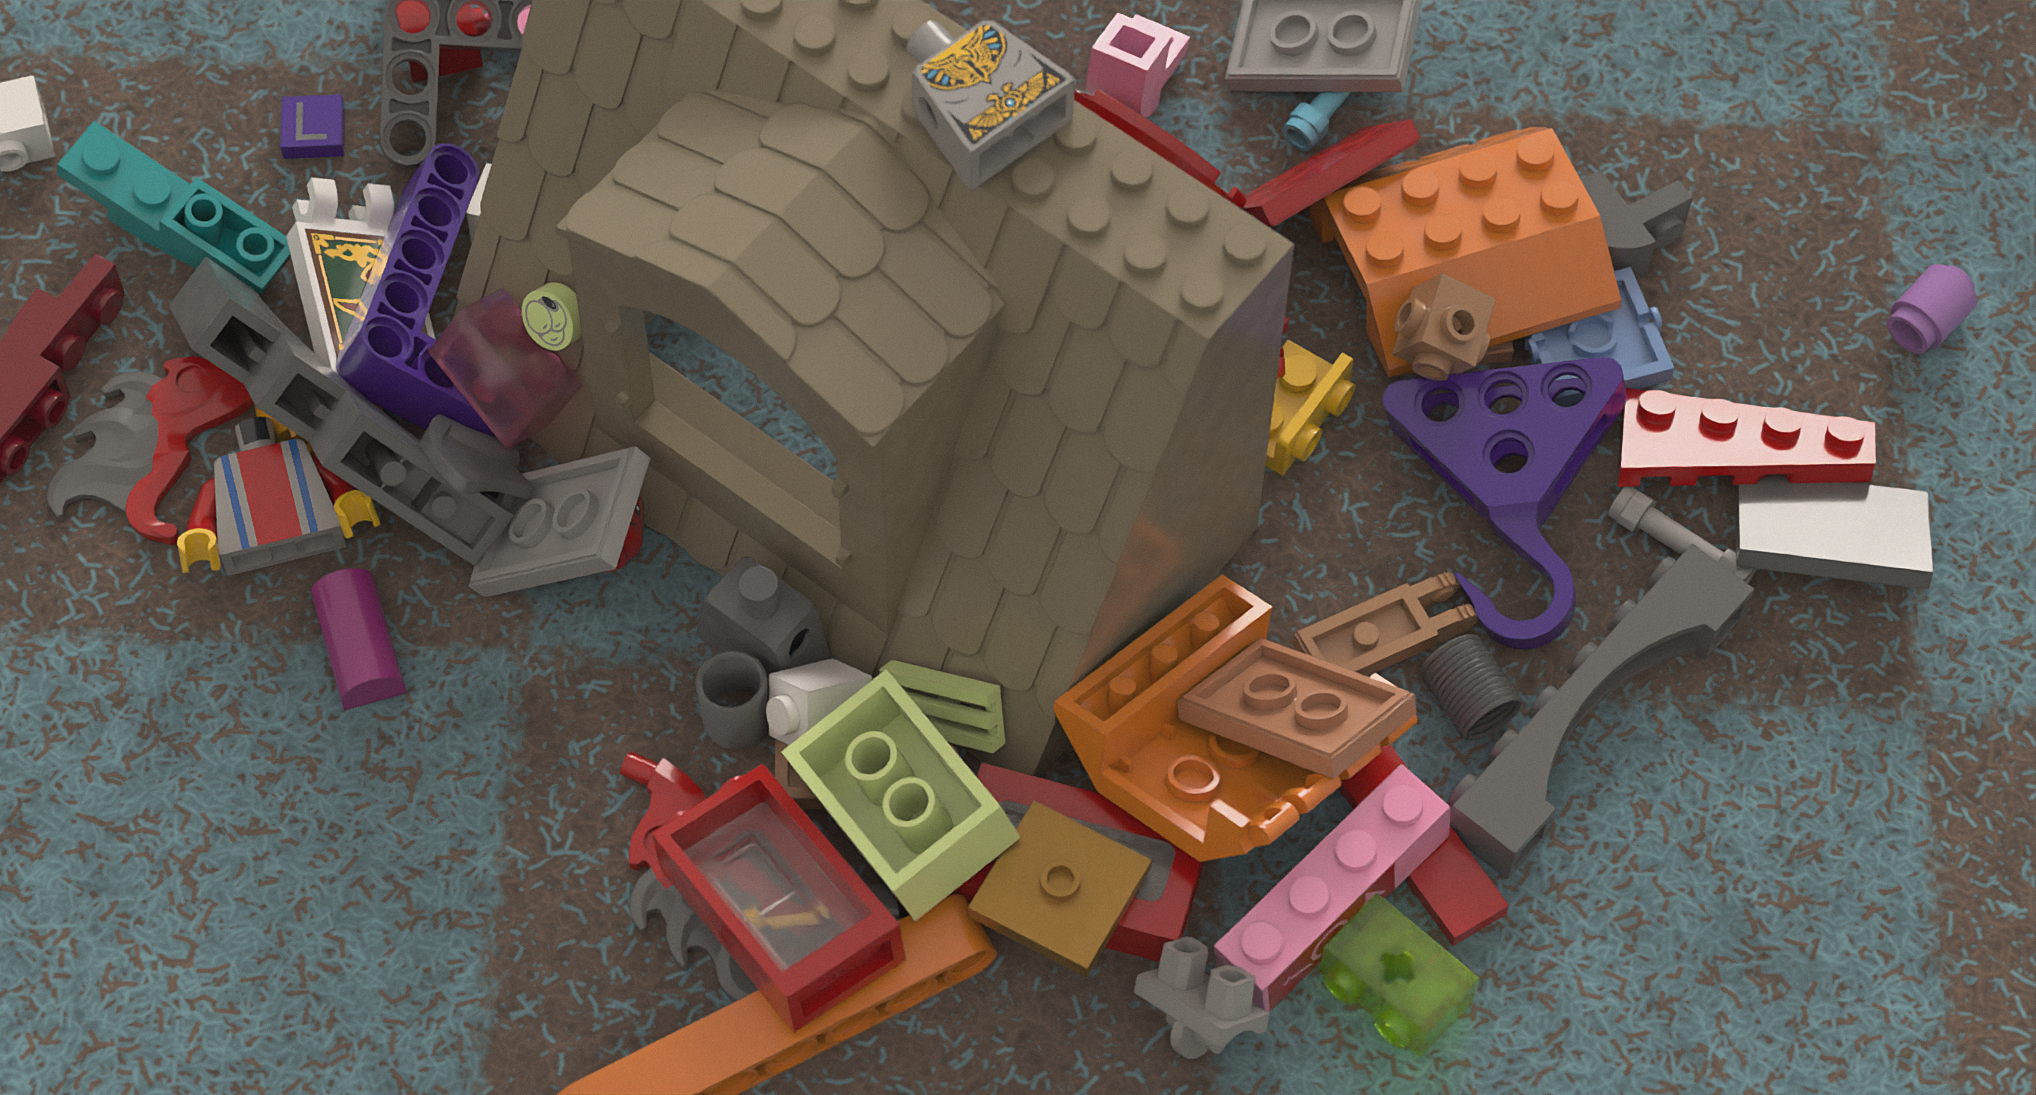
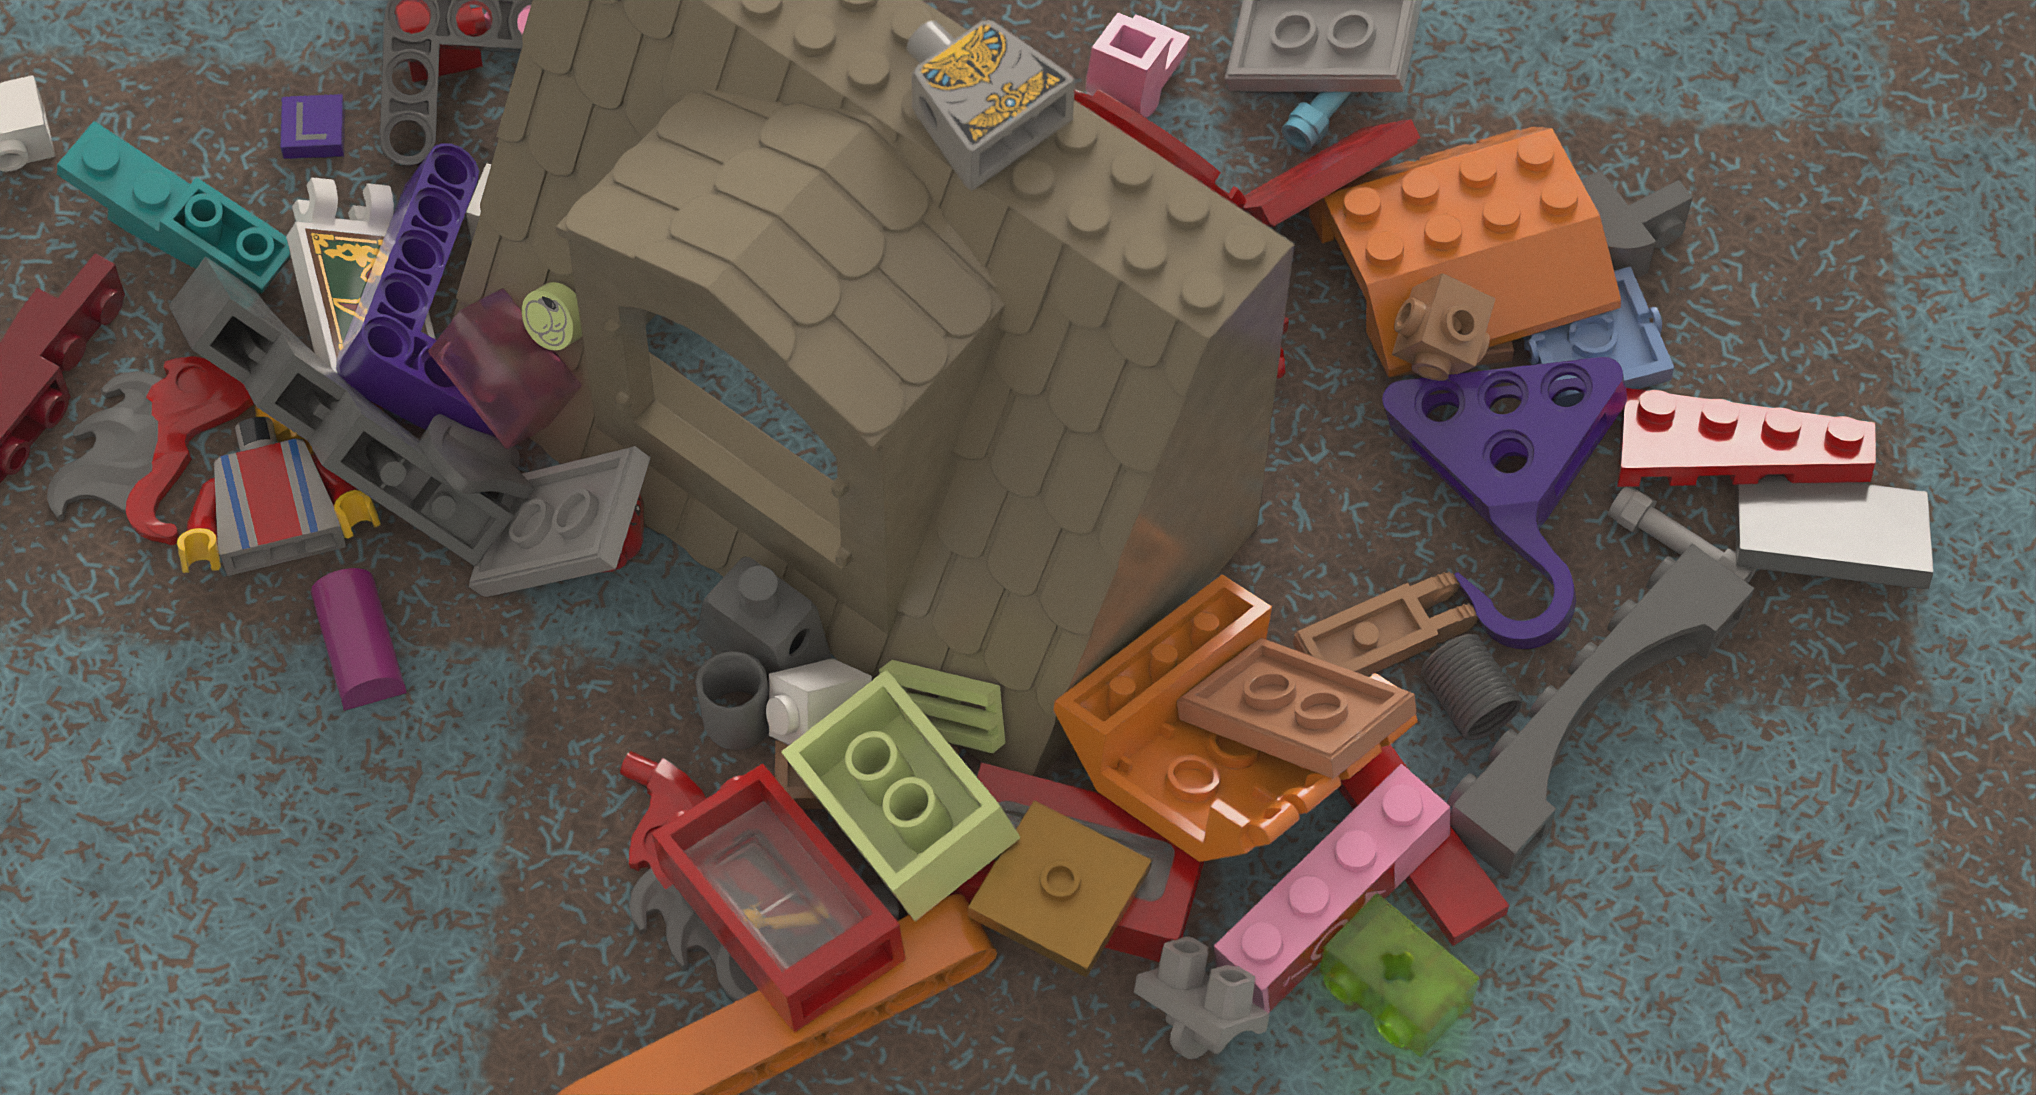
yellow bracket [1265,339,1356,476] -> none
medium lavender brick [1887,264,1977,354] -> none

